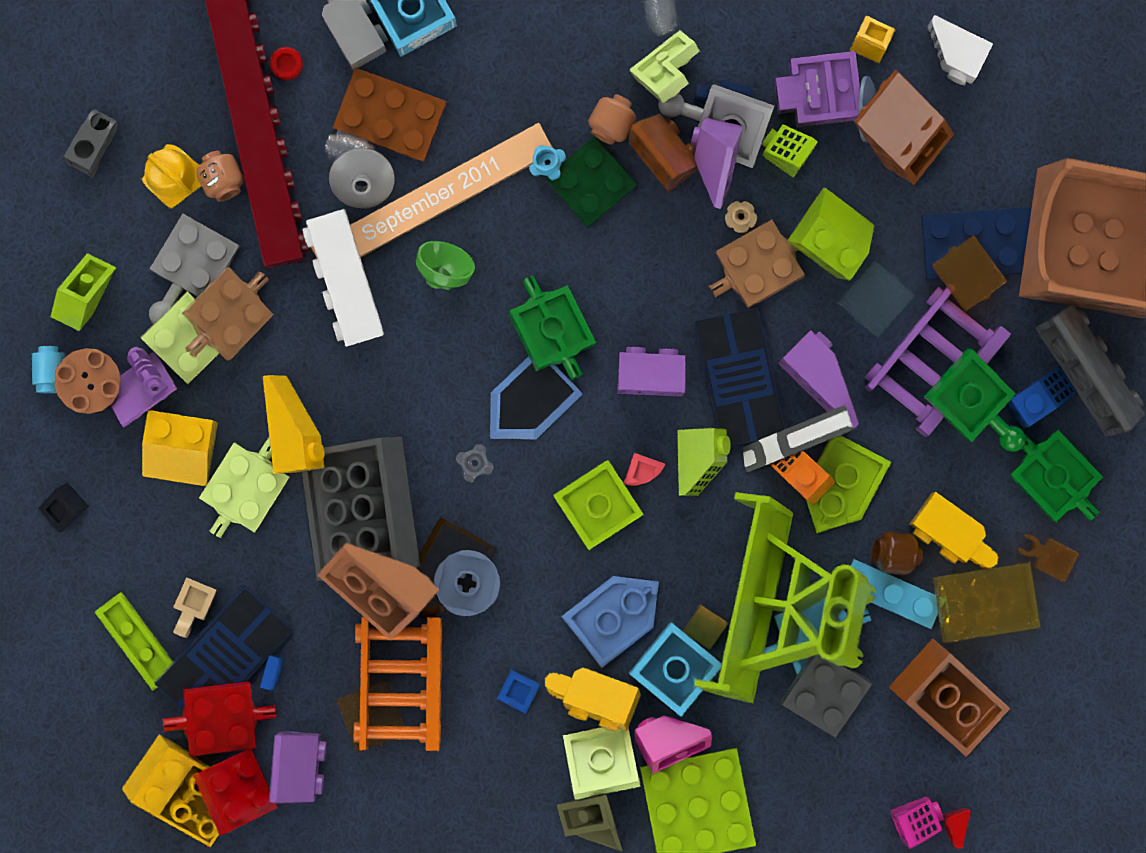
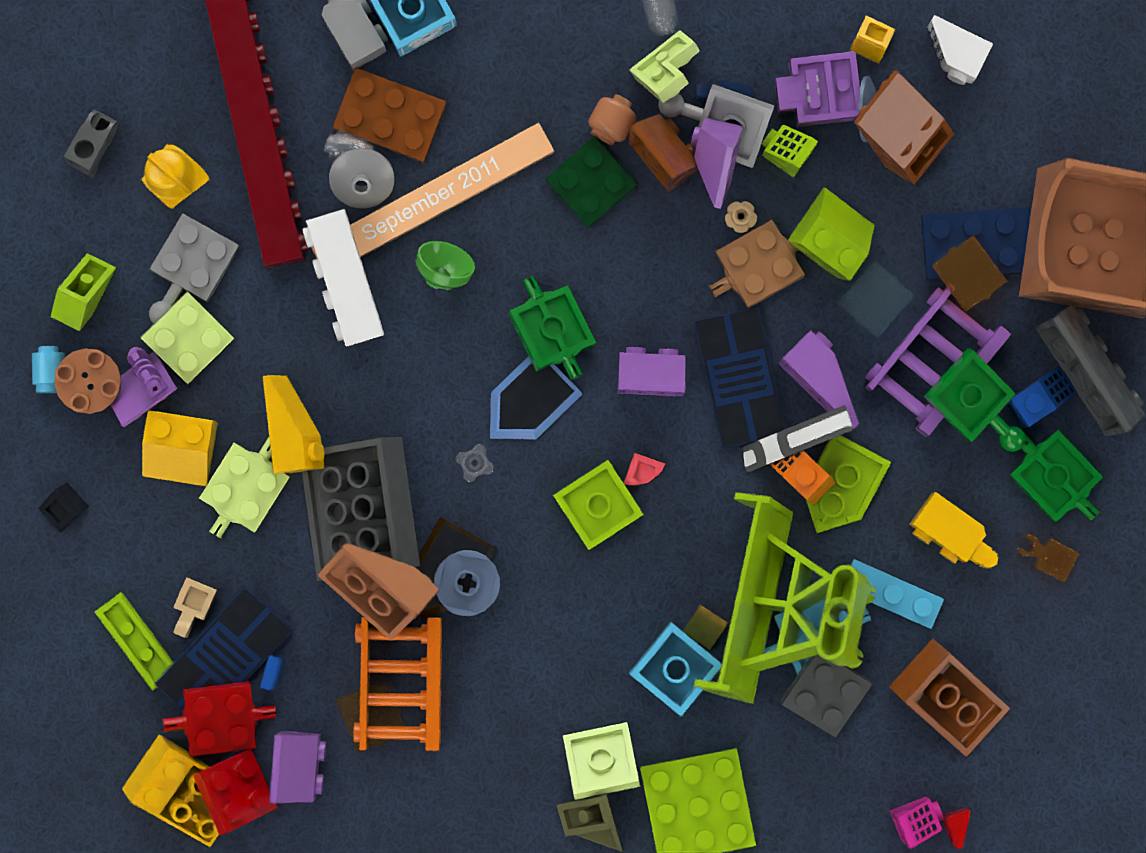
medium nougat plate [182,267,274,361] -> none
nougat head [196,151,244,202] -> none
red tile [270,47,303,81] -> none
blue tile [497,669,541,714] -> none
medium azure plate [529,145,566,180] -> none
yellow hinge [544,668,641,732] -> none
medium blue tile [562,576,659,668] -> none
dark pink slope [635,715,712,774] -> none
lime slope [677,428,731,496] -> none
reddish brown head [871,531,923,576] -> none
clear yellow plate [933,563,1041,642] -> none

